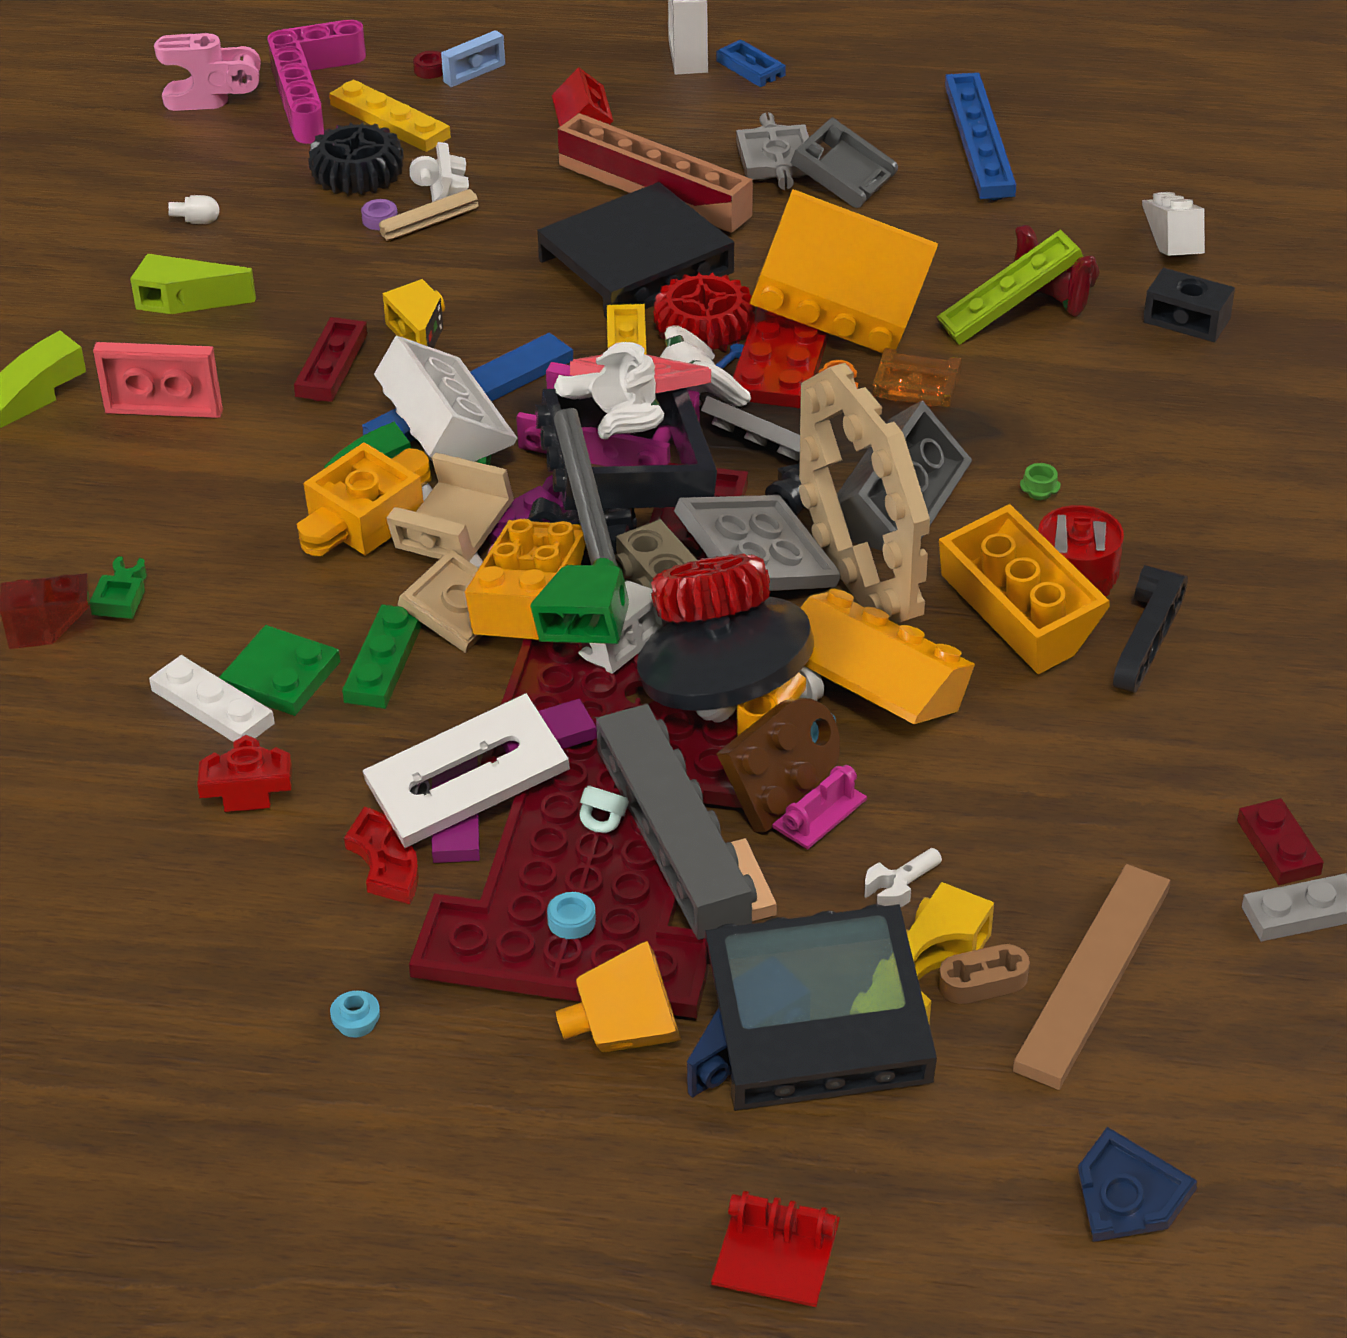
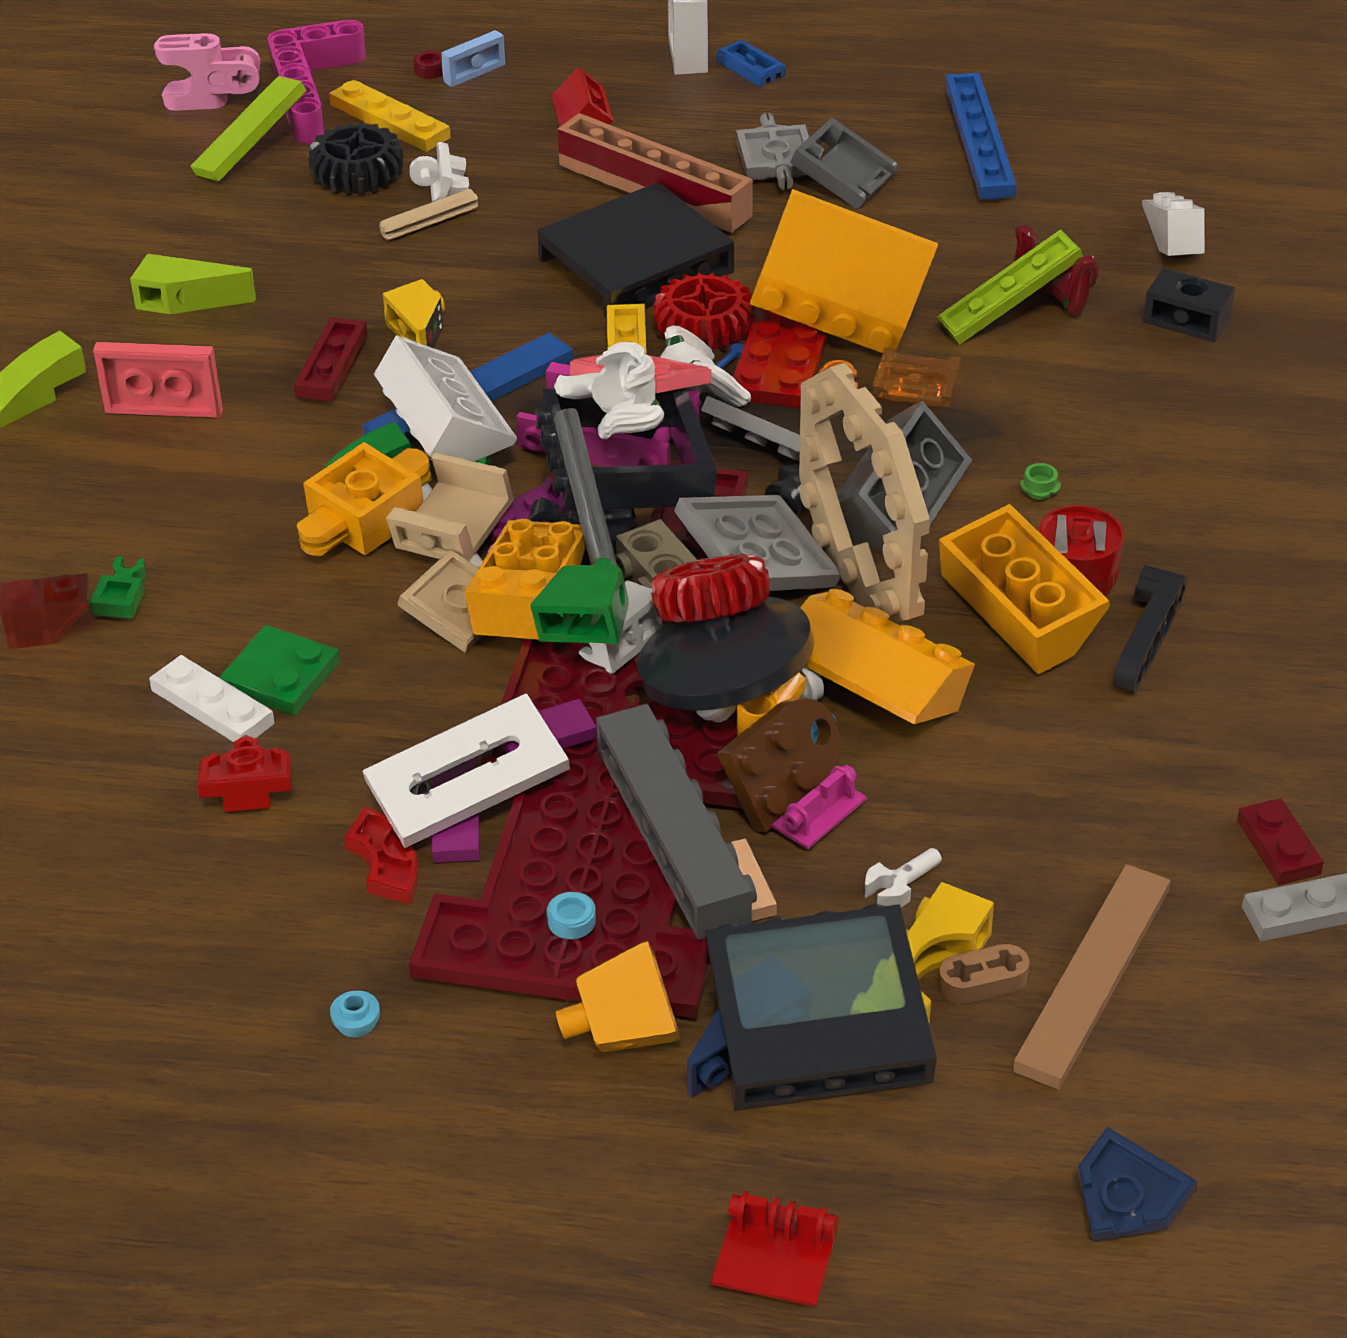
white cylinder [169,195,219,224] -> none
green plate [342,604,423,709] -> none
medium lavender tile [361,199,398,230] -> none
light aqua tile [580,786,629,833] -> none
none -> lime tile [190,76,306,181]

